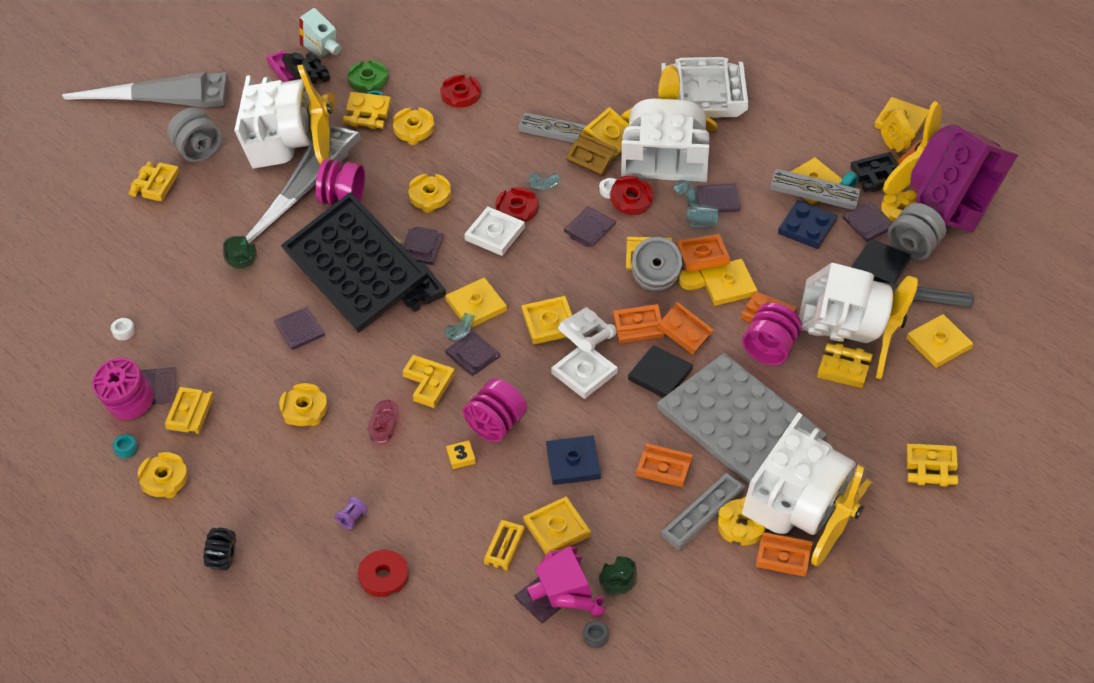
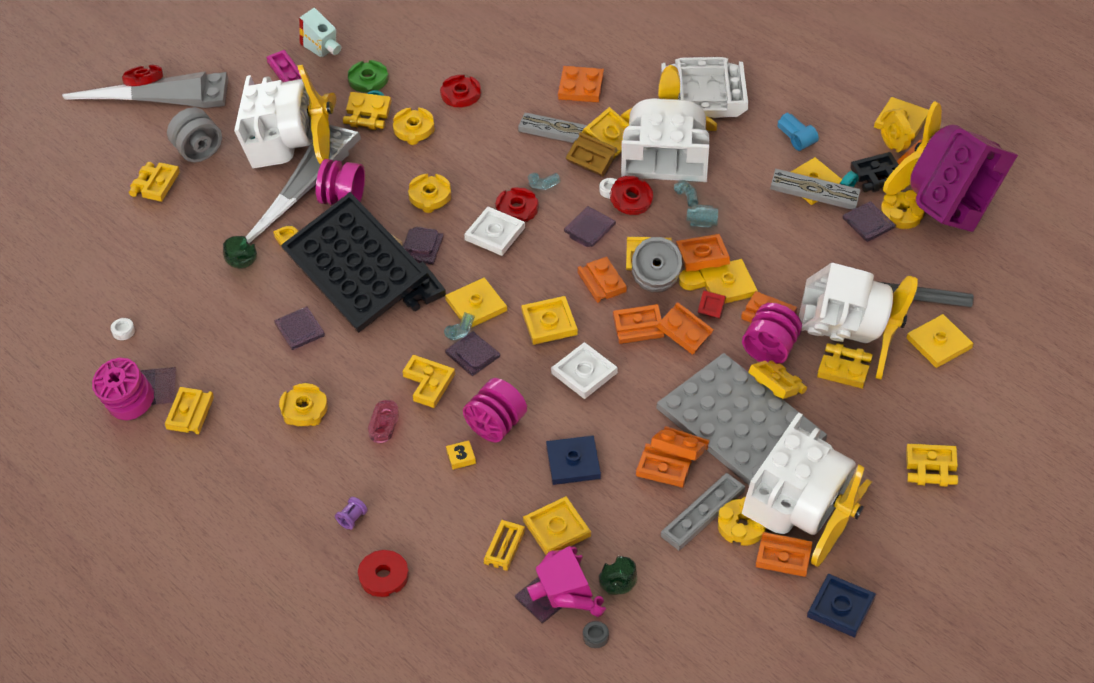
teal tile [112,434,138,458] -> none
yellow plate [137,452,188,498] -> none
black gear [203,527,236,571] -> none
black plate [282,52,330,84] -> none
white plate [557,307,617,352] -> none
black tile [628,345,693,398] -> none
clear purple piece [697,183,740,213] -> none
dark blue plate [778,200,837,249] -> none
black tile [851,238,911,284] -> none
light grey wheel [887,203,947,261] -> none
none -> red tile [122,64,163,86]
none -> yellow tile [273,226,298,246]
none -> orange plate [558,66,604,103]
none -> orange plate [578,256,627,303]
none -> orange plate [651,426,710,461]
none -> red tile [698,290,726,319]
none -> yellow plate [748,360,807,399]
none -> dark azure piece [777,112,819,151]
none -> dark blue plate [807,573,876,638]

